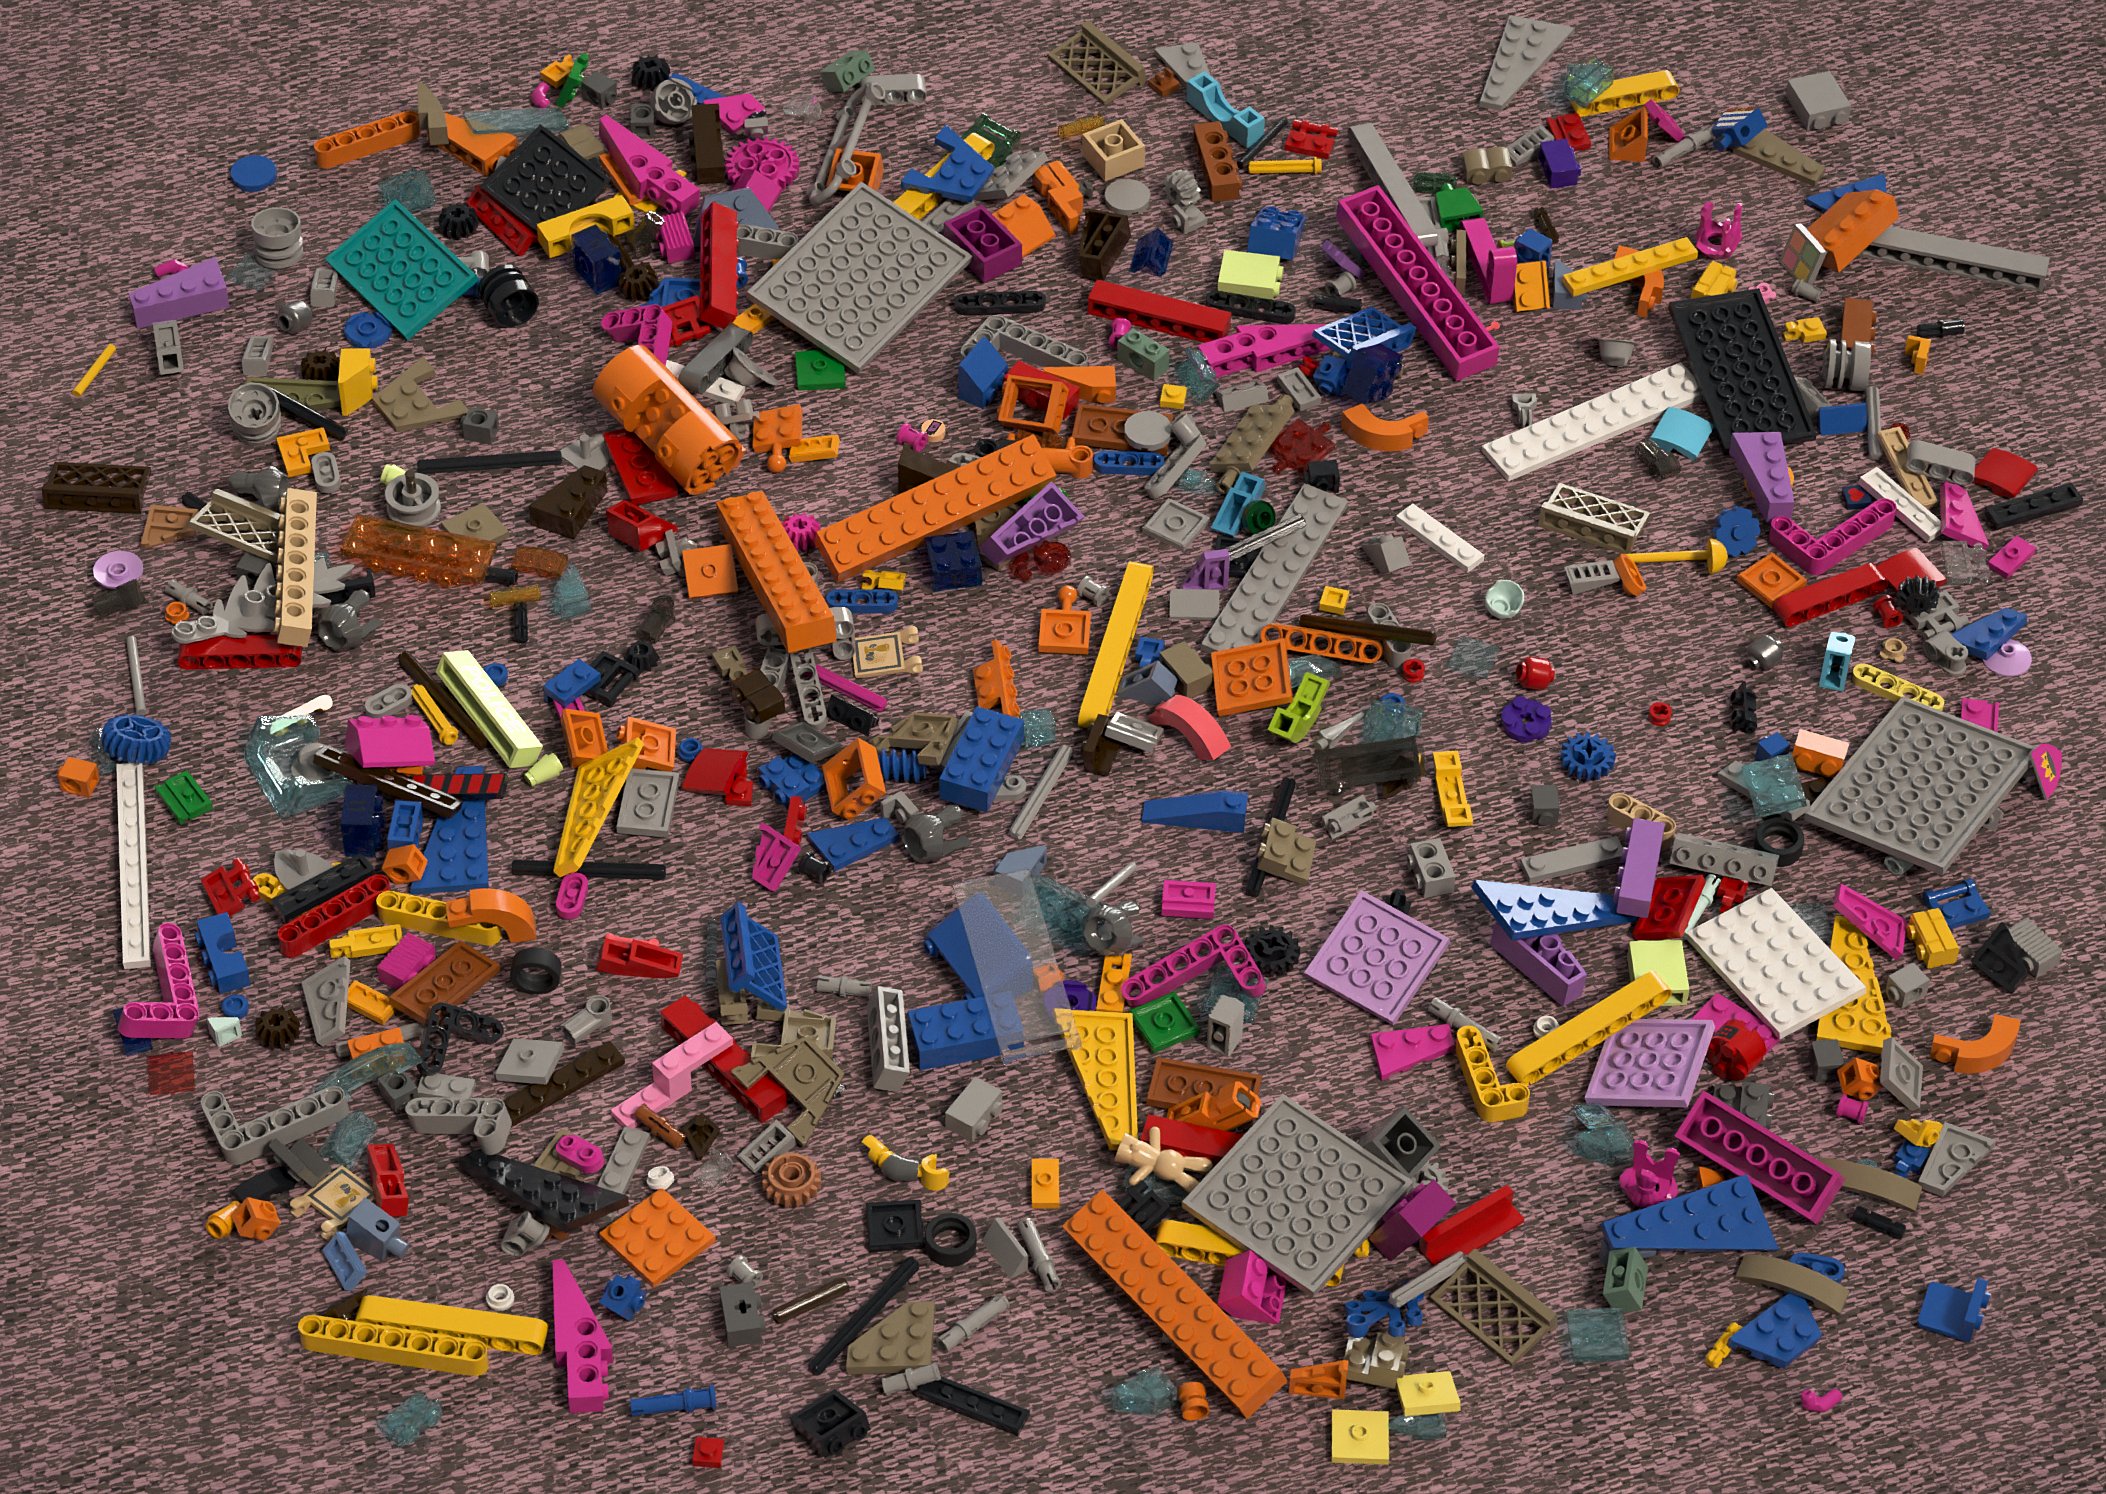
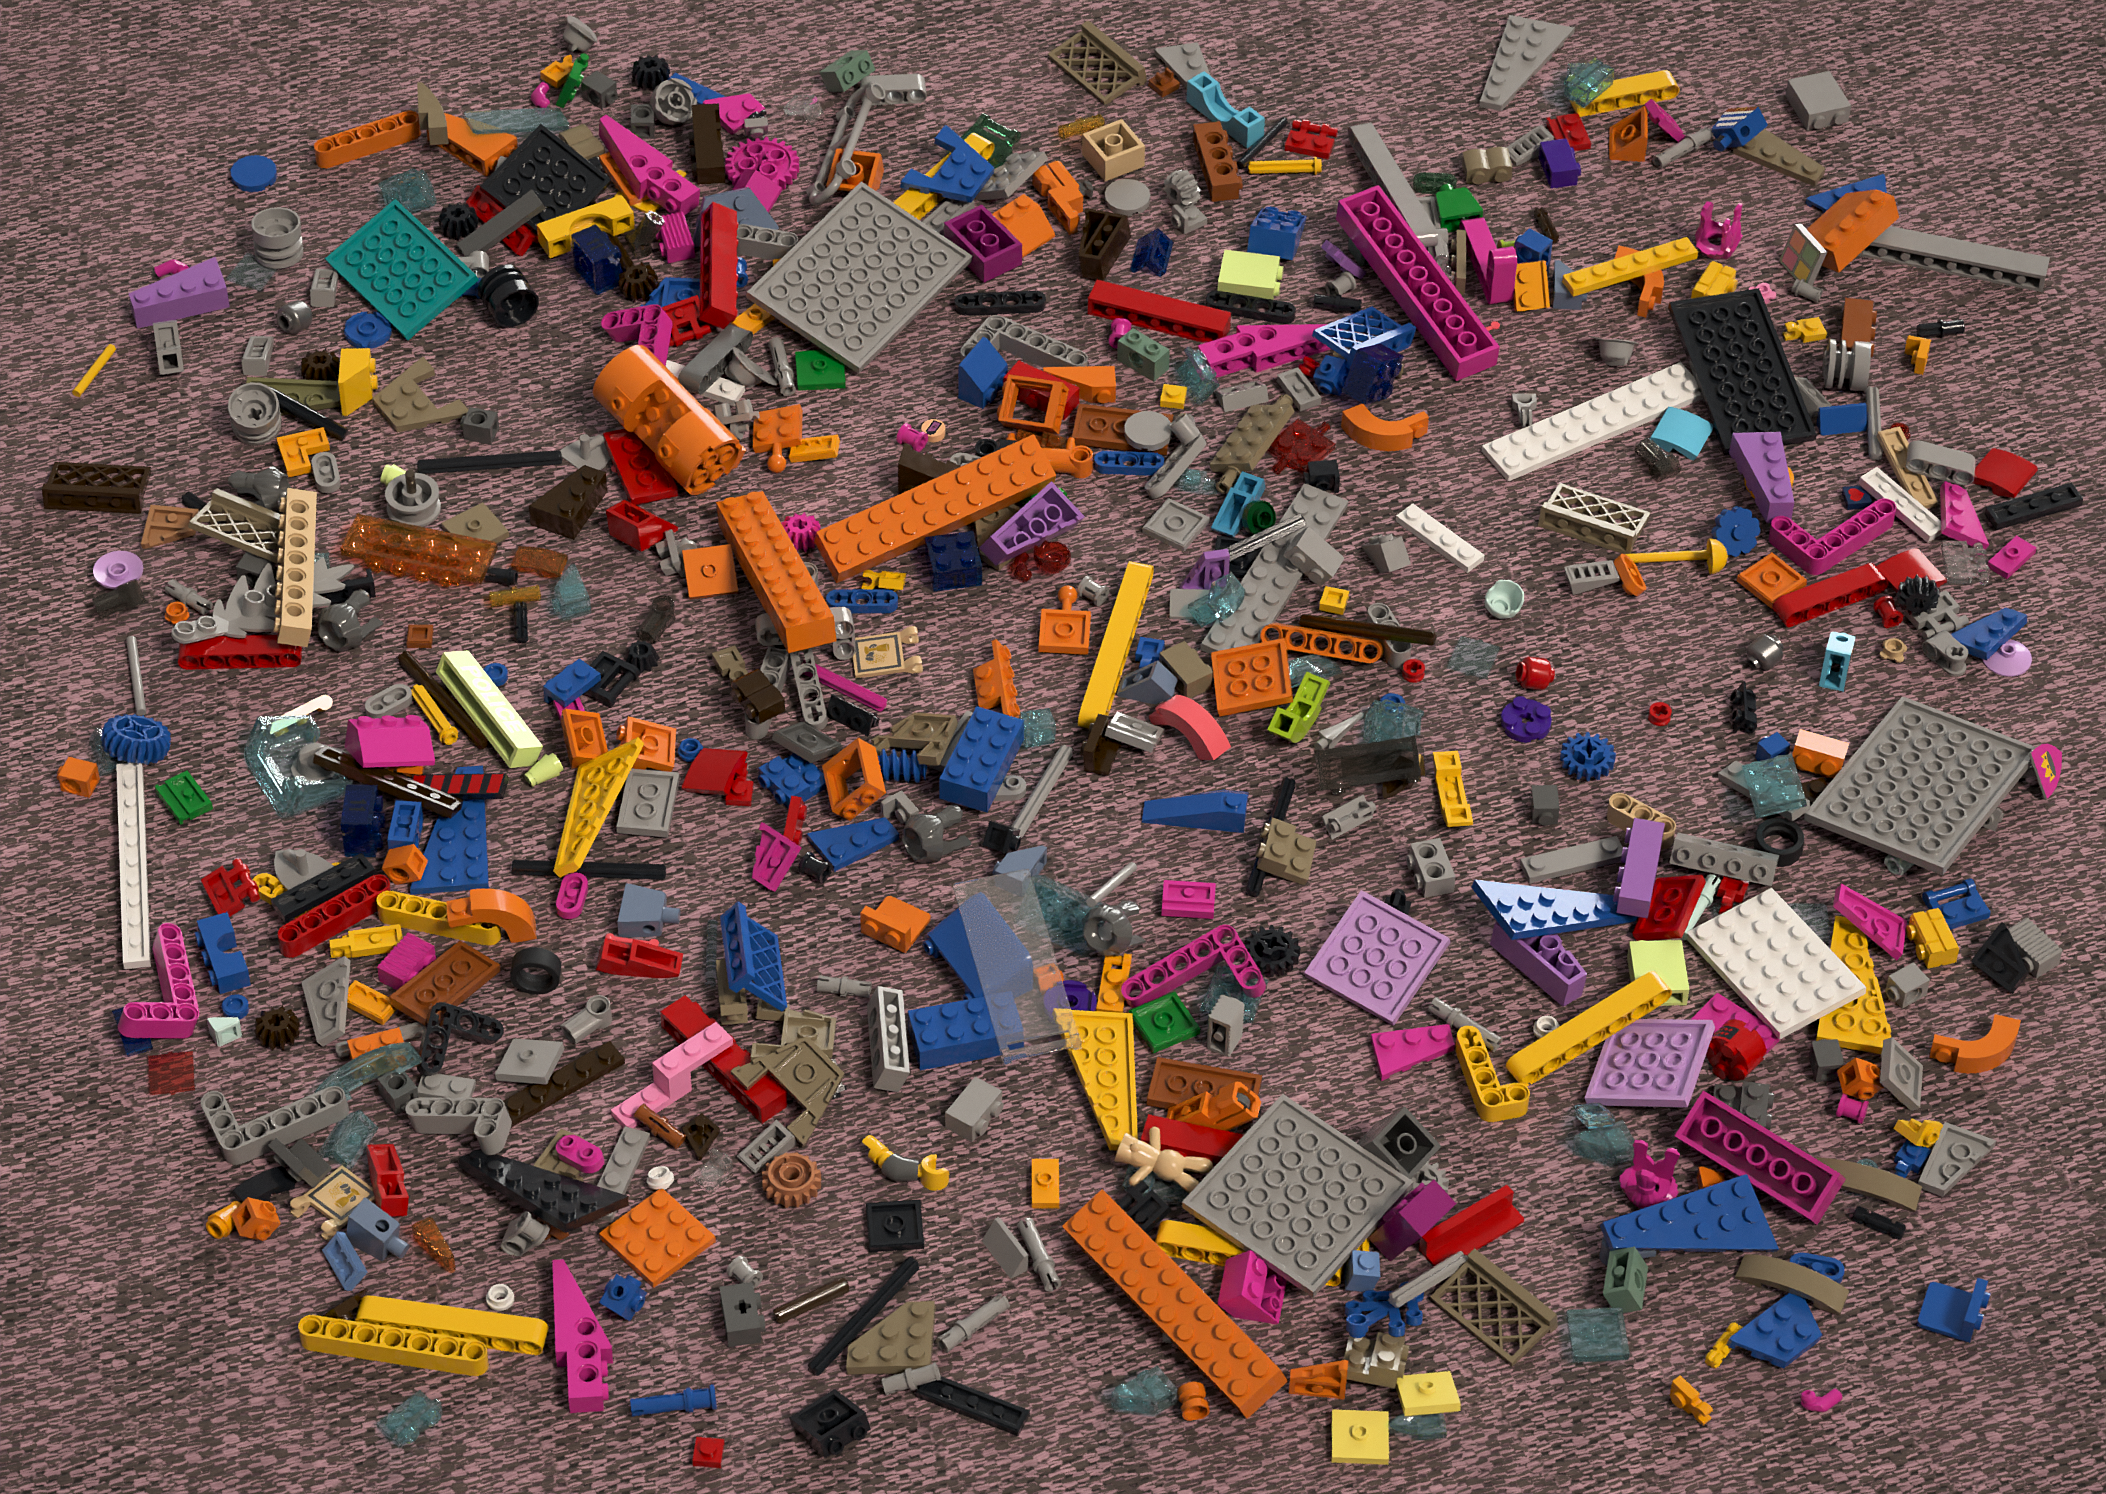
black tyre [925,1213,977,1267] -> none
light yellow beam [1852,664,1944,711] -> none
dark pink plate [1960,698,1999,732] -> none
none -> dark orange tile [406,625,434,648]
none -> clear orange slope [412,1217,456,1274]
none -> dark grey tile [457,190,545,257]
none -> light grey piece [563,15,598,52]
none -> sand blue torso [617,883,680,937]
none -> light grey pin [768,337,796,396]
none -> orange bracket [860,896,931,953]
none -> black bracket [982,820,1021,855]
none -> clear light blue brick [1188,572,1246,628]
none -> light grey brick [1283,526,1345,586]
none -> medium blue brick [1344,1250,1380,1292]
none -> light orange plate [1670,1376,1713,1425]

